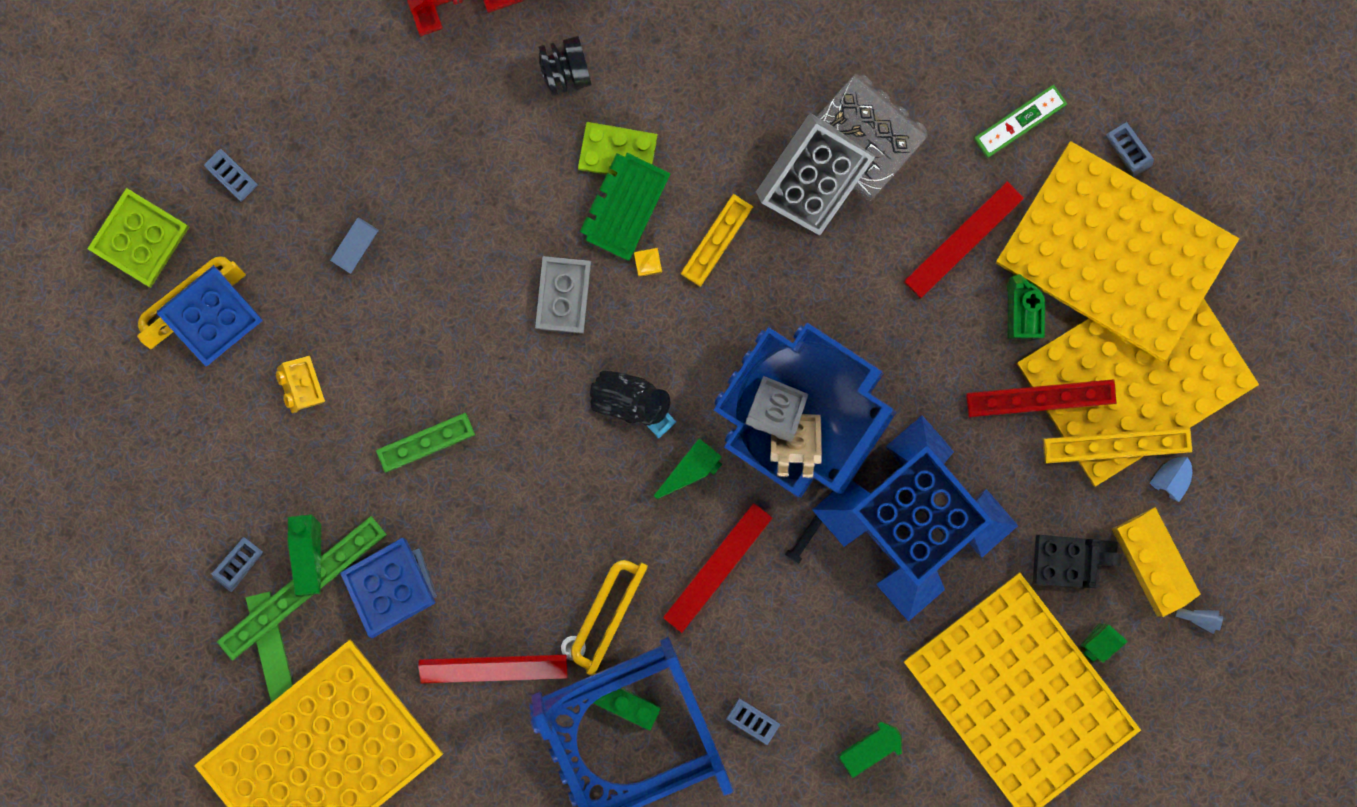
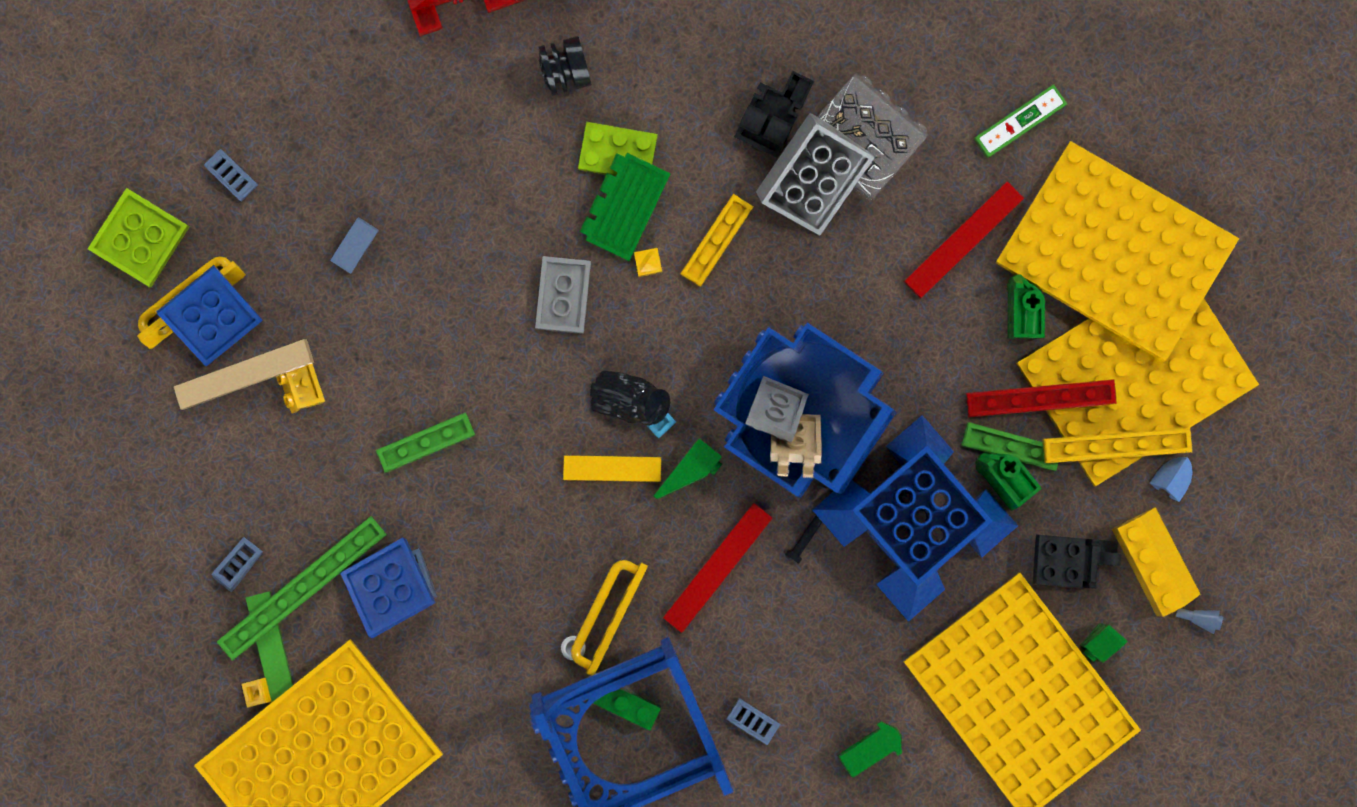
green slope [288,514,321,596] -> none
tile [418,655,568,683] -> none
sand blue slope [1106,122,1154,177] -> none
none -> tan tile [174,339,314,410]
none -> yellow tile [241,678,271,708]
none -> yellow tile [563,456,661,482]
none -> black plate [734,71,815,158]
none -> bright green tile [961,422,1058,471]
none -> green piece [975,453,1042,511]

